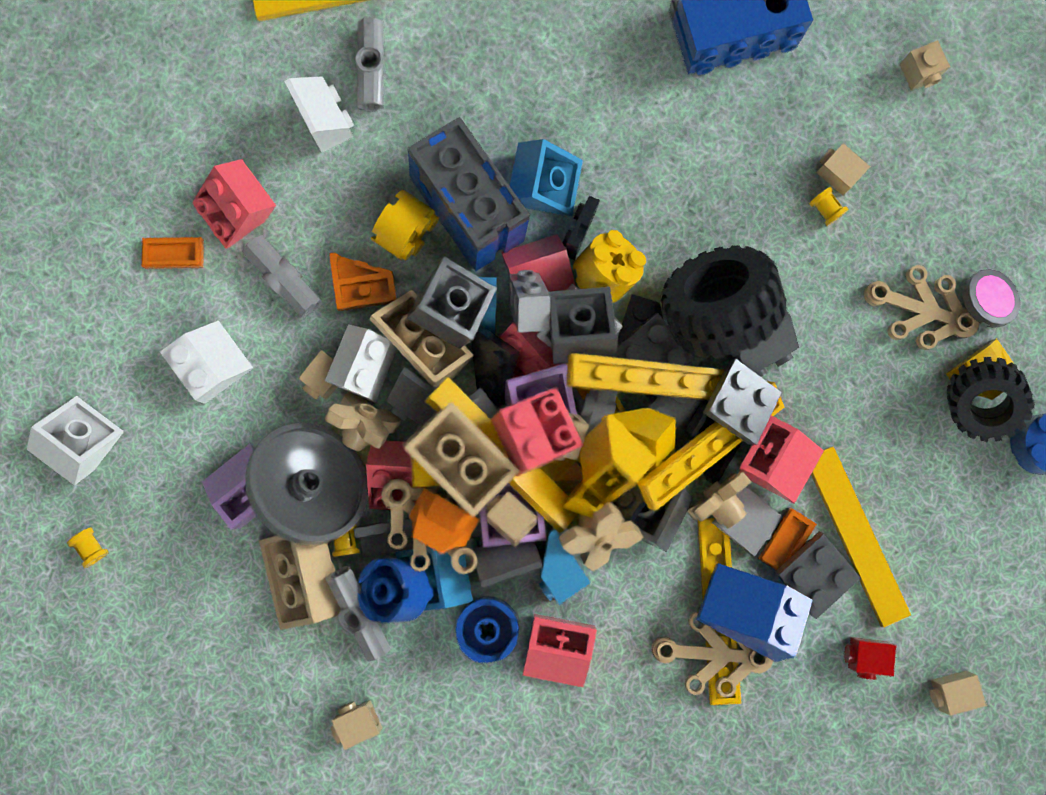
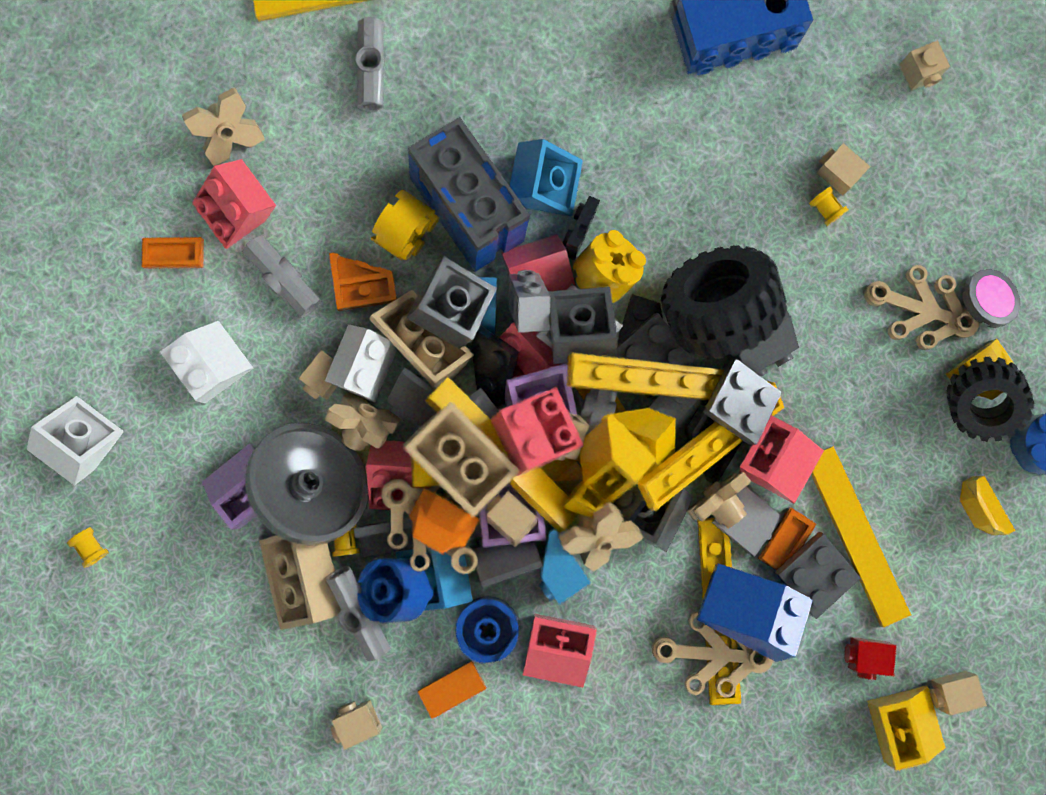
white slope [284,77,354,153] -> none
none -> tan plant [182,88,265,166]
none -> orange tile [417,660,487,719]
none -> yellow slope [867,686,945,771]
none -> yellow slope [960,476,1016,535]

